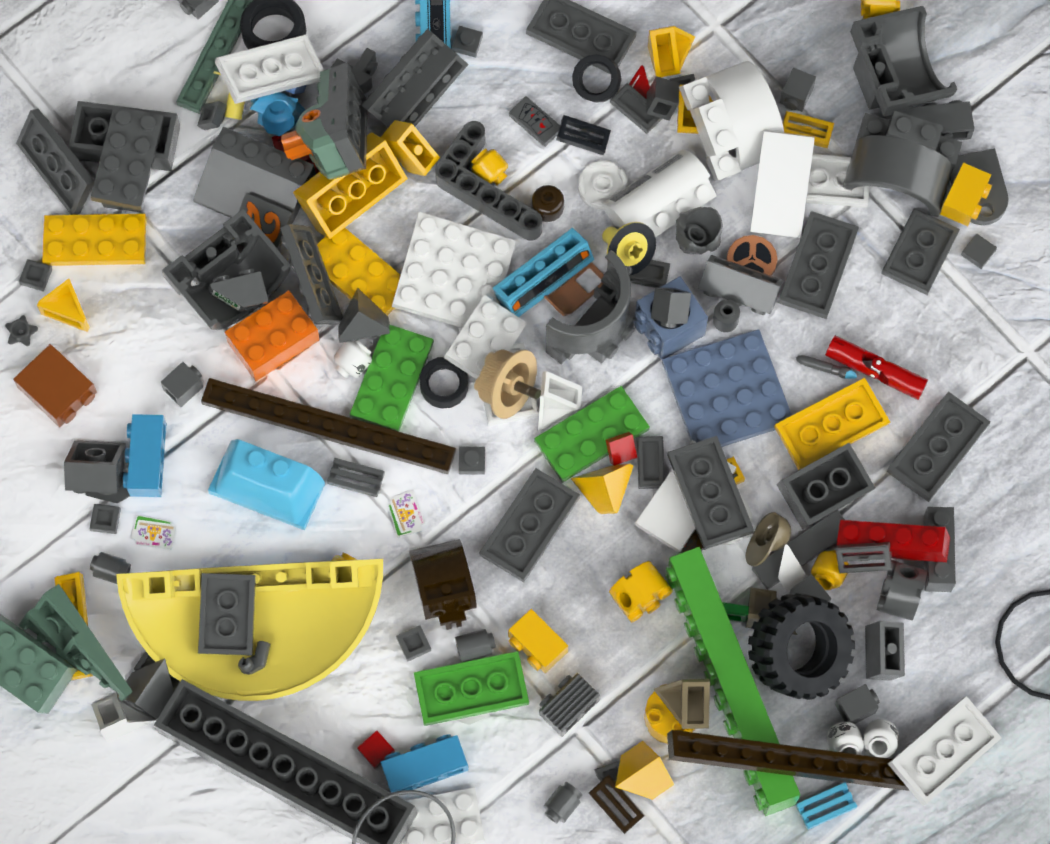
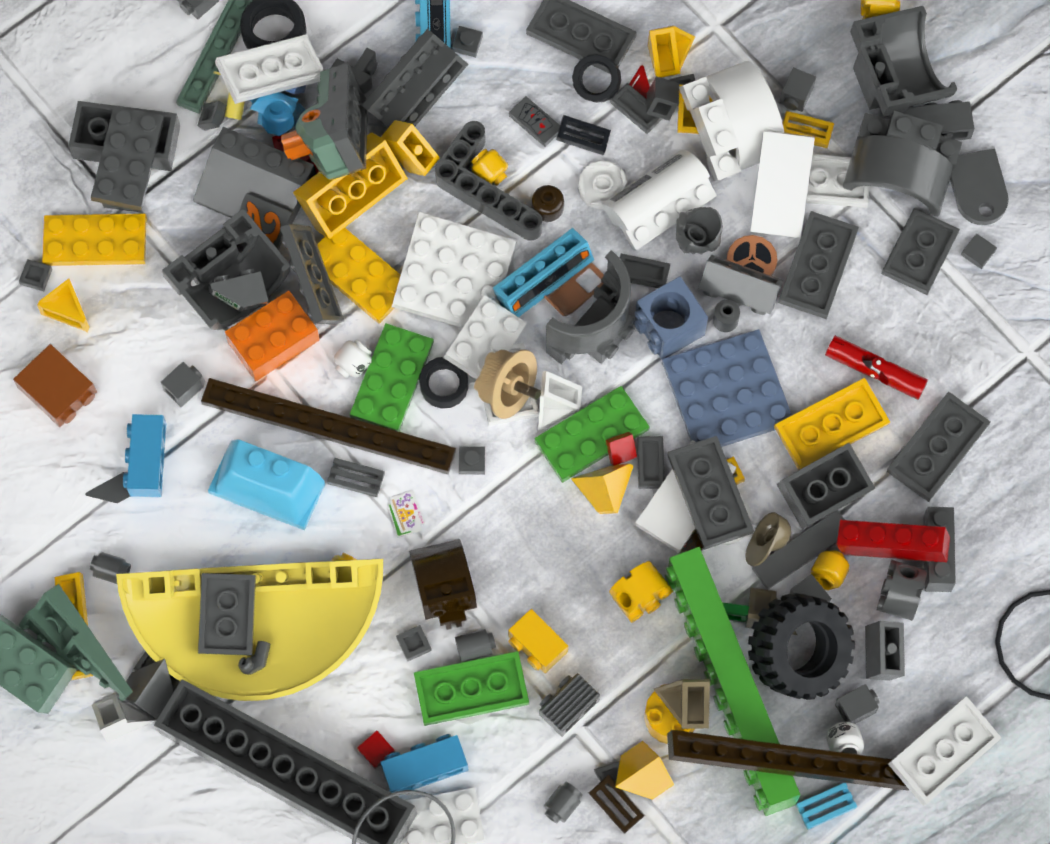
dark grey plate [5,315,38,346] -> none
dark grey plate [16,108,94,215] -> none
dark grey slope [64,440,126,495] -> none
dark grey tile [89,504,121,534] -> none
white sticker [130,514,176,550] -> none
dark grey slope [338,288,390,343] -> none
dark grey plate [479,468,580,582] -> none
piece [602,222,656,276] -> none
dark grey brick [651,288,691,328] -> none
white sticker [778,544,808,594] -> none
dark grey piece [796,355,857,379] -> none
dark grey tile [836,542,893,573] -> none
white head [863,719,899,758] -> none
yellow brick [940,163,992,227] -> none

